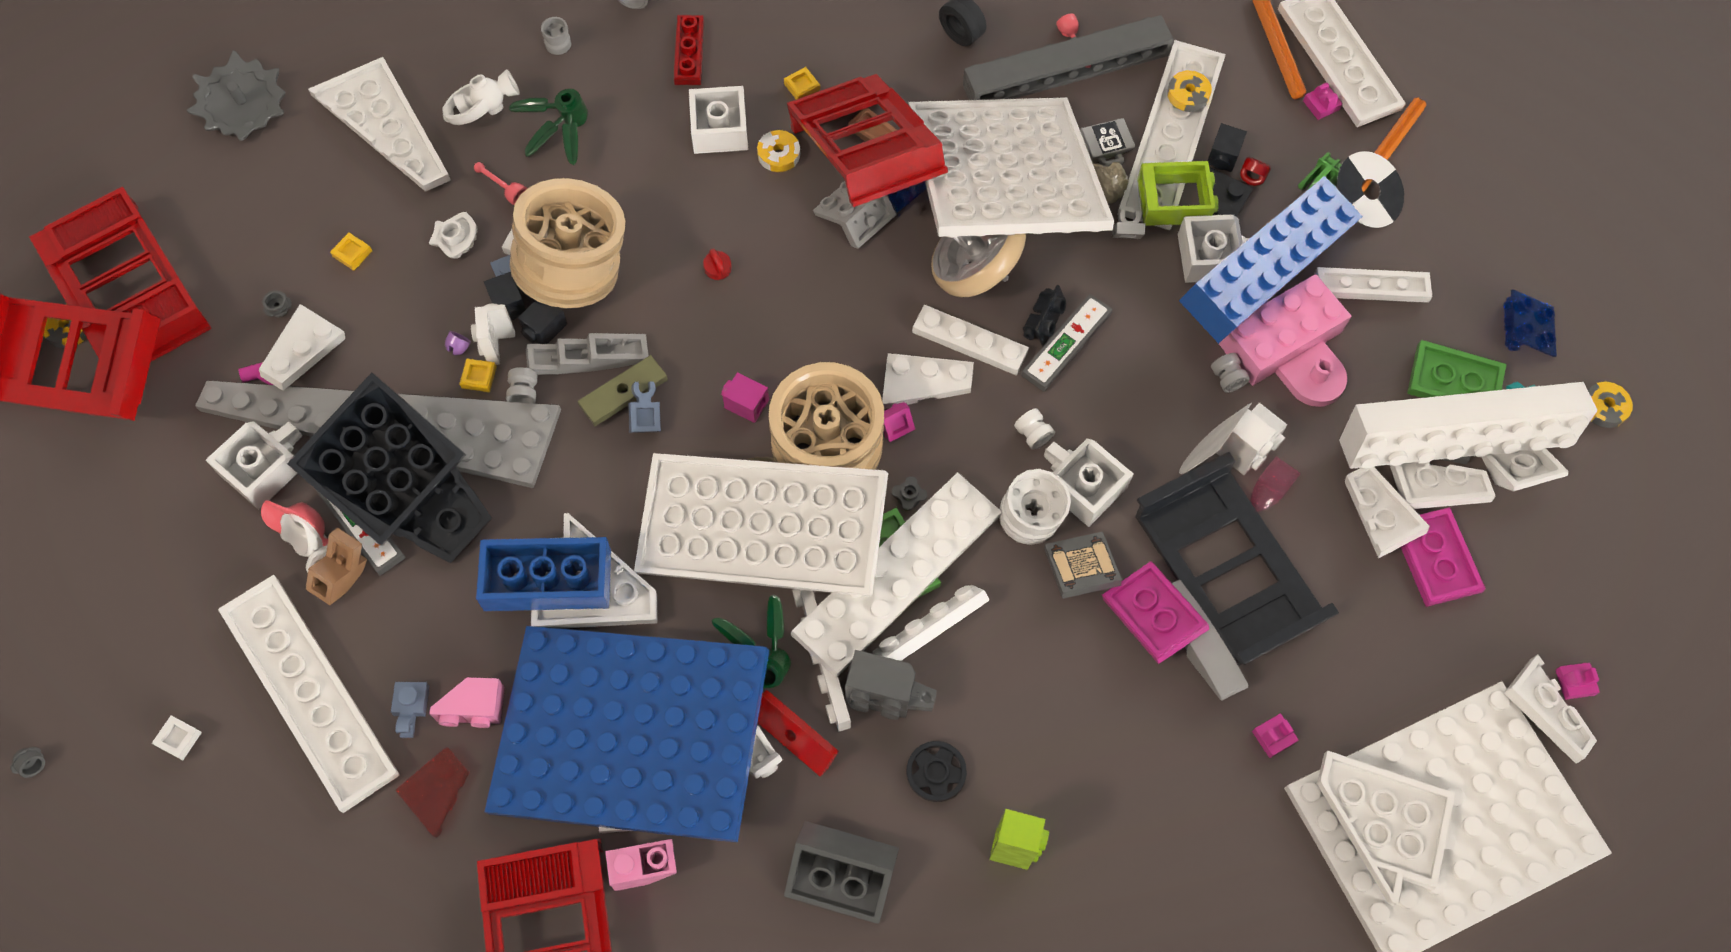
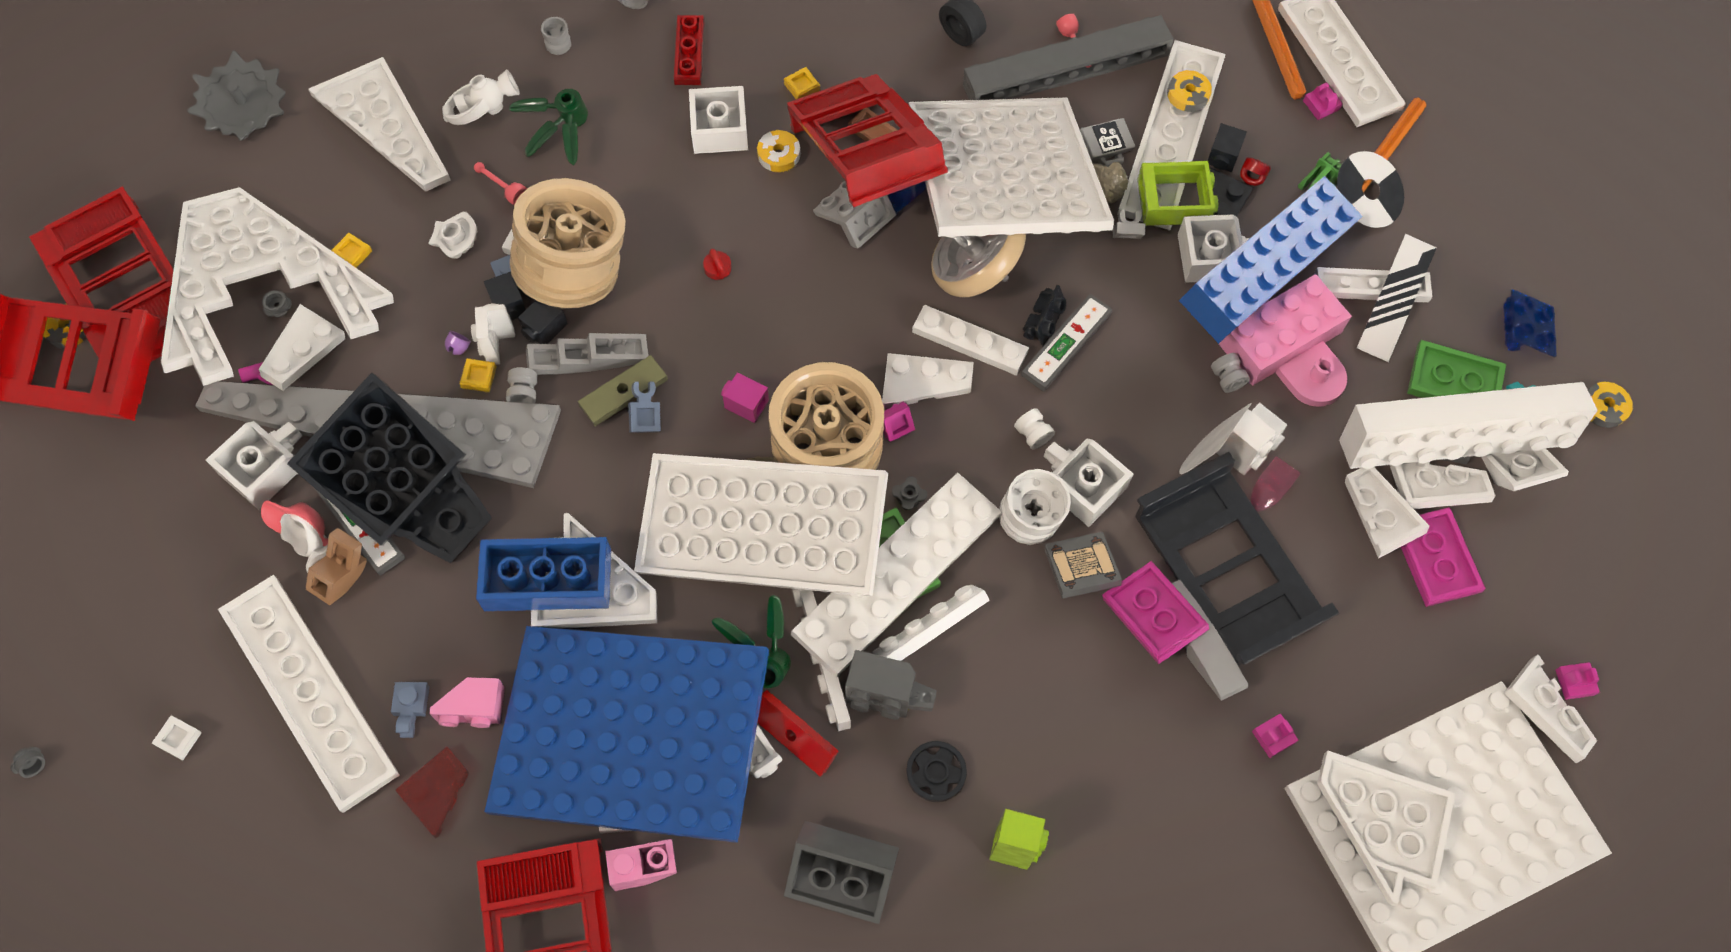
none -> white wing [161,187,394,386]
none -> white sticker [1357,234,1437,362]

